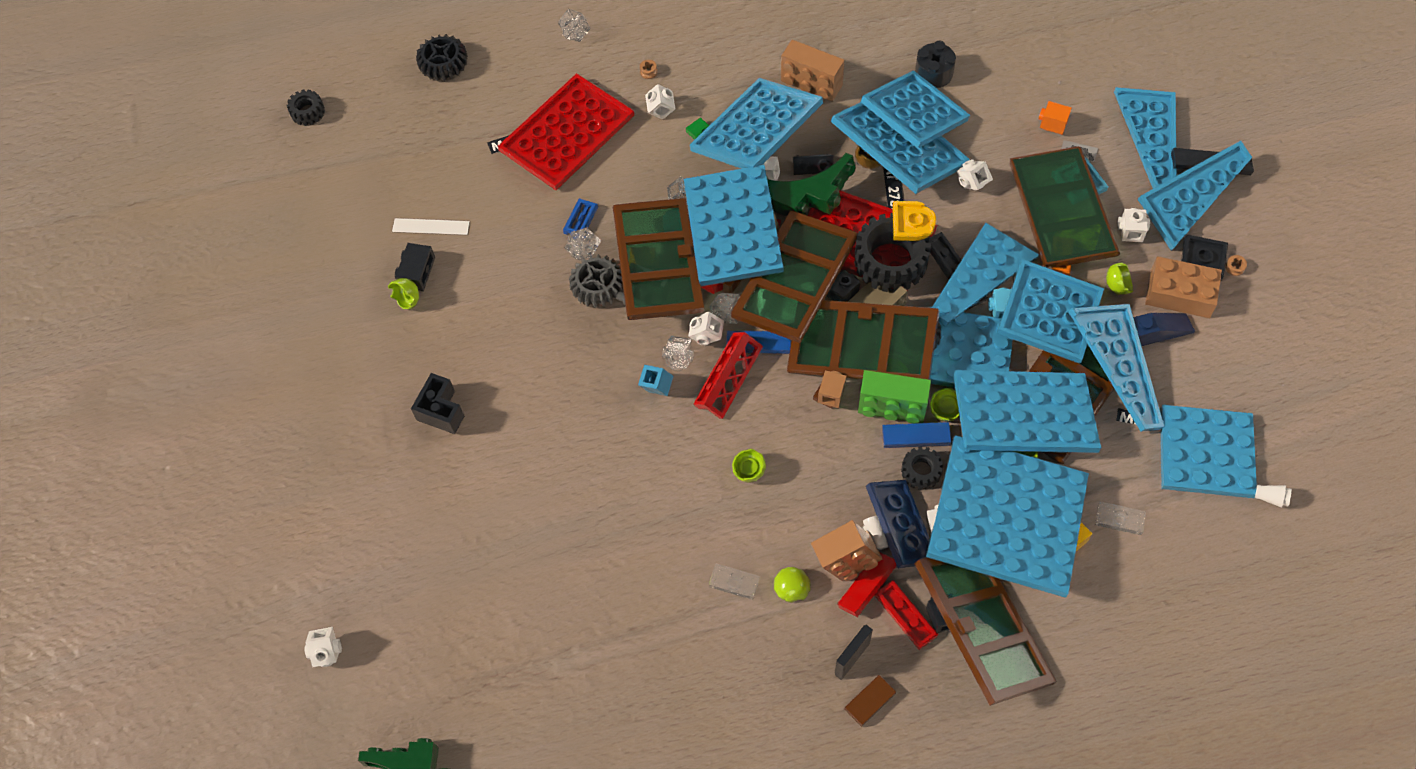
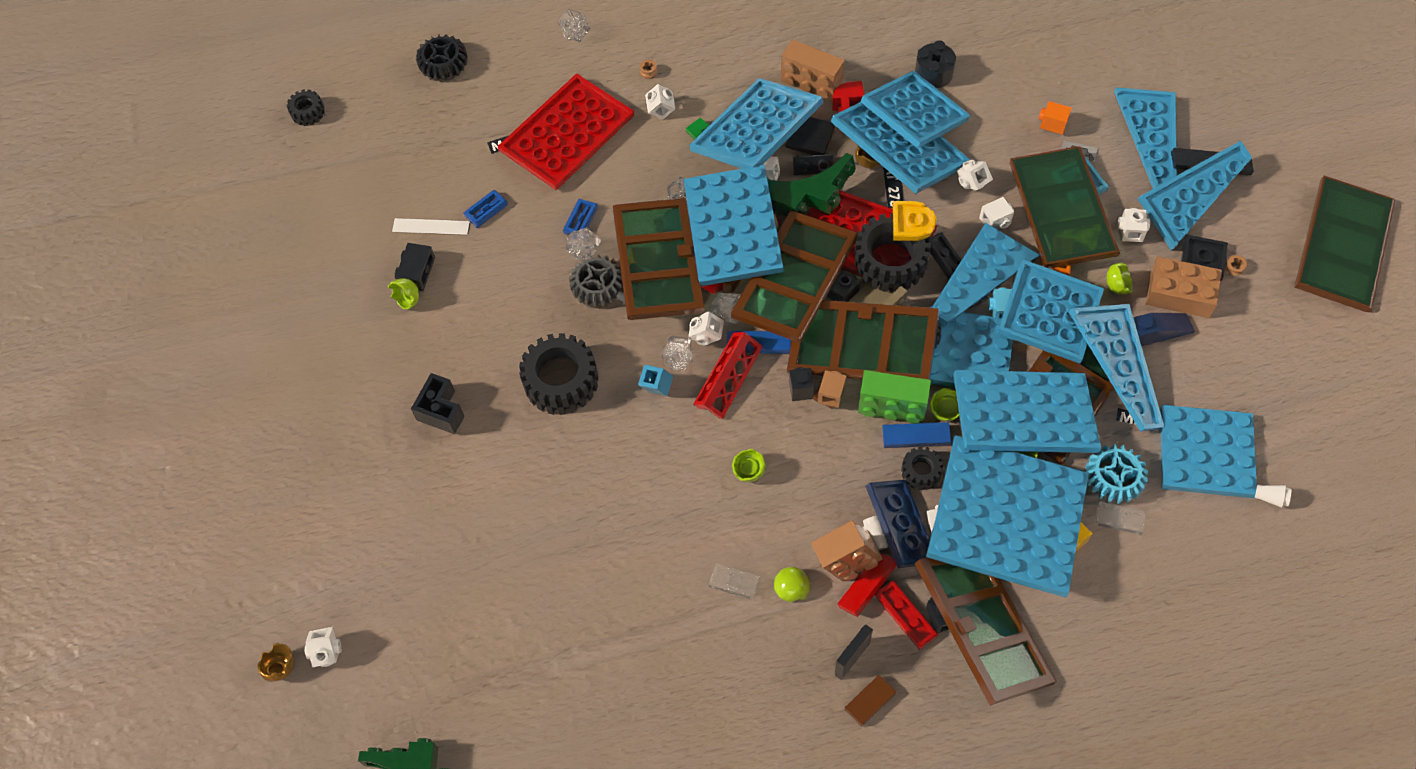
none -> pearl gold hair [257,643,294,682]
none -> blue tile [463,190,508,228]
none -> black tyre [519,333,599,415]
none -> black tile [786,117,835,155]
none -> black brick [789,367,814,401]
none -> red brick [832,81,864,113]
none -> white brick [979,197,1014,230]
none -> medium azure gear [1085,444,1148,504]
none -> clear green door [1294,175,1396,312]

